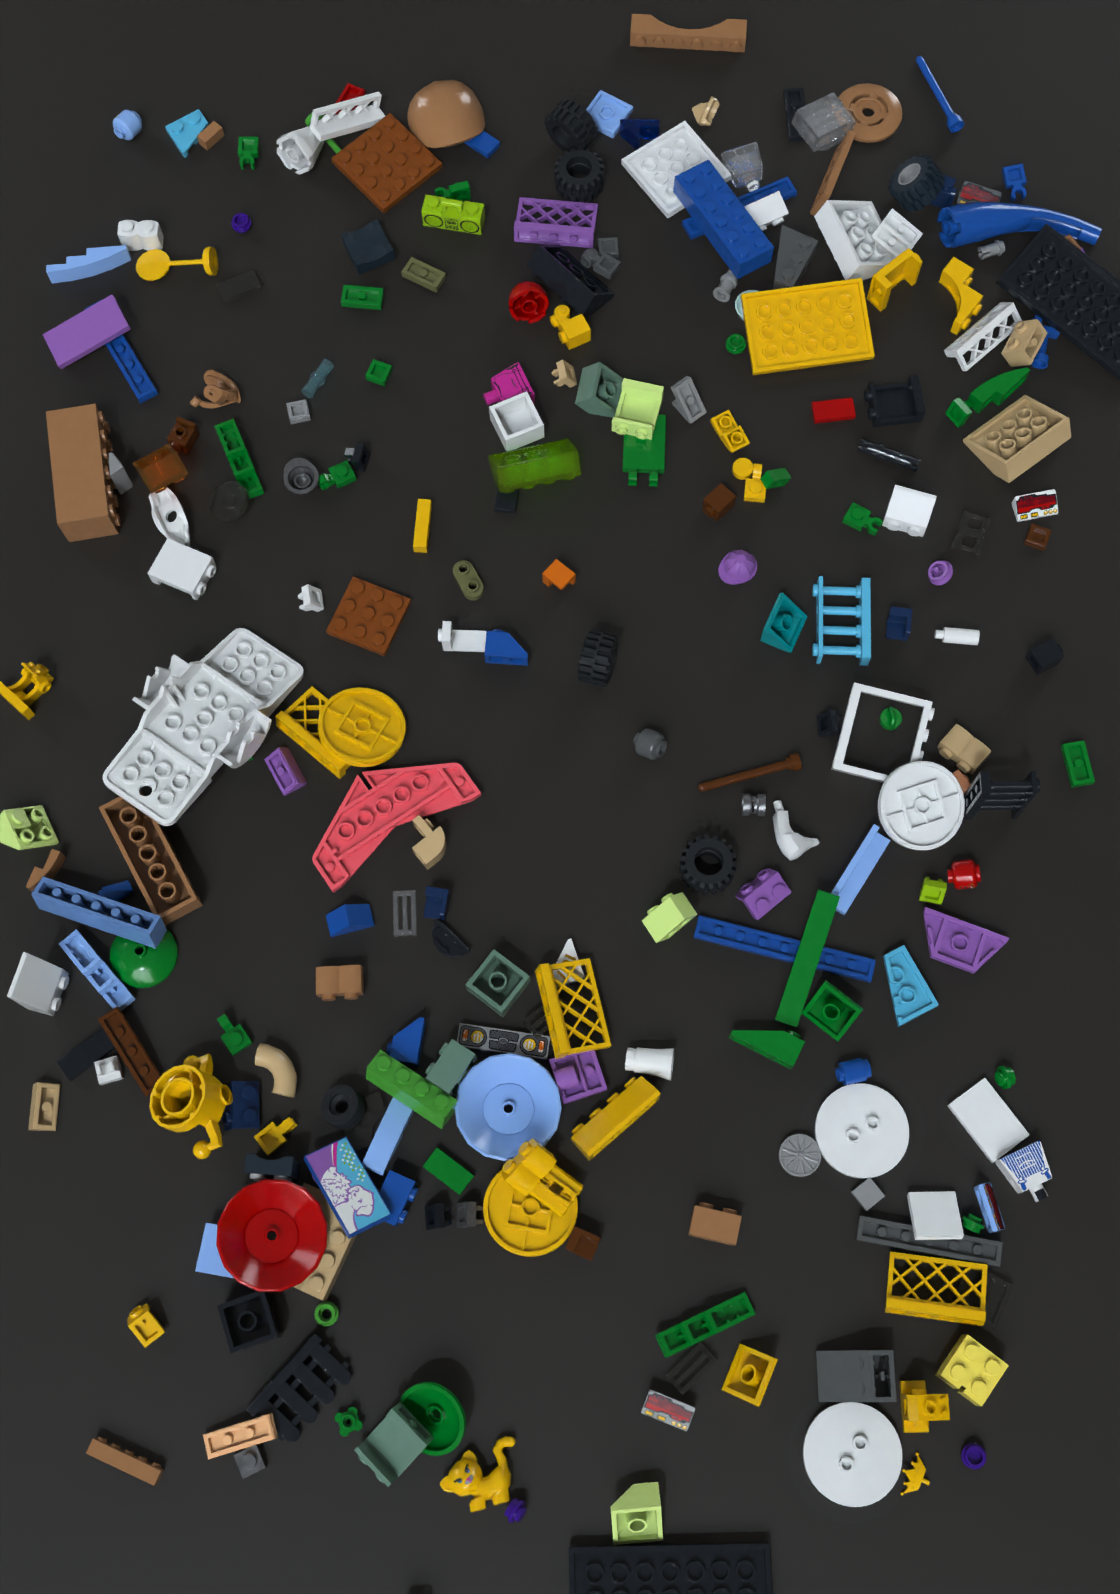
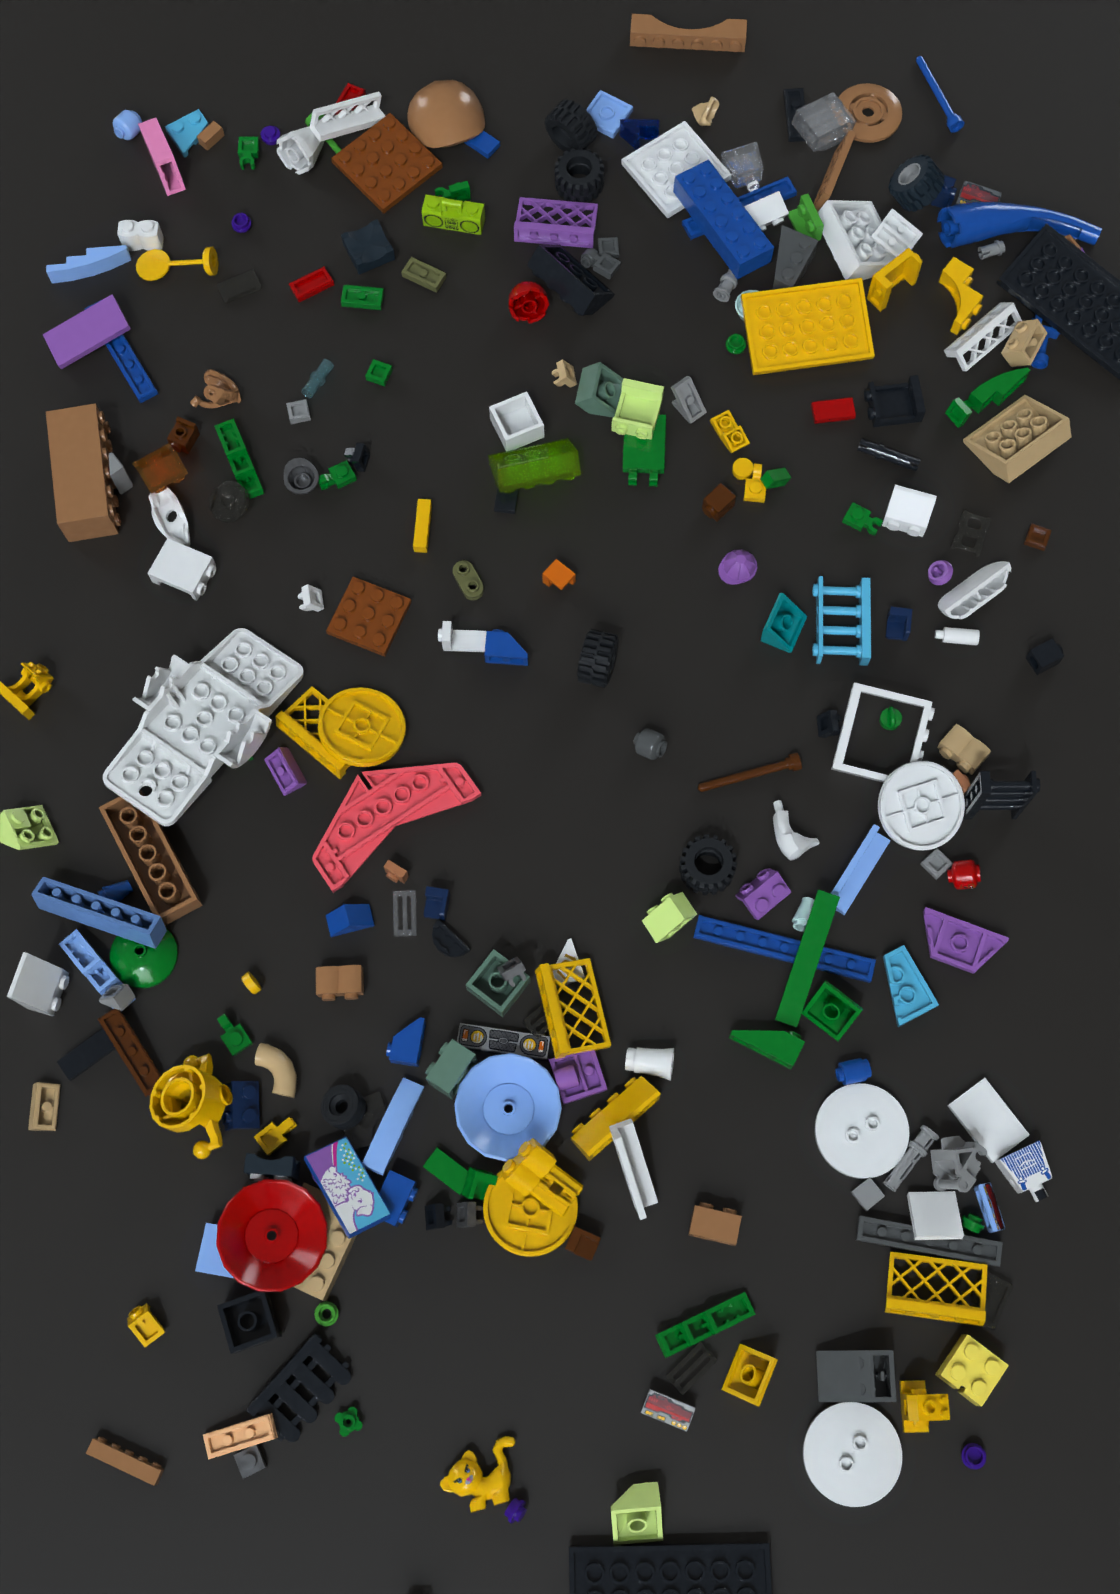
medium nougat slope [26,849,66,892] -> none
white tile [94,1055,124,1085] -> none
sand green panel [354,1402,434,1487] -> none
bright green brick [366,1050,458,1129] -> none
green dish [399,1382,466,1456] -> none
tan brick [412,815,446,870] -> none
dark pink torso [483,362,535,405] -> none
yellow brick [549,305,591,350] -> none
flat silver wheel [742,794,766,816] -> none
light grey wheel [779,1134,821,1177] -> none
yellow piece [900,1452,930,1496] -> none
lime tile [919,876,947,905] -> none
green plate [995,1066,1016,1089] -> none
blue plate [1002,163,1027,202] -> none
slope [1011,489,1058,522] -> none
green plate [1061,741,1095,788] -> none
none -> light grey slope [99,984,135,1011]
none -> bright pink slope [138,118,186,196]
none -> yellow tile [241,971,262,994]
none -> dark purple plate [261,126,280,145]
none -> red tile [289,266,334,302]
none -> nougat plate [384,860,409,884]
none -> green panel [462,1167,498,1200]
none -> flat silver tile [497,957,526,987]
none -> white fence [609,1118,658,1220]
none -> bright green bracket [788,193,824,241]
none -> light aqua cone [792,897,814,932]
none -> light grey pin [883,1125,939,1192]
none -> light grey tile [920,848,952,880]
none -> light grey piece [930,1136,987,1192]
none -> white brick [938,561,1011,619]

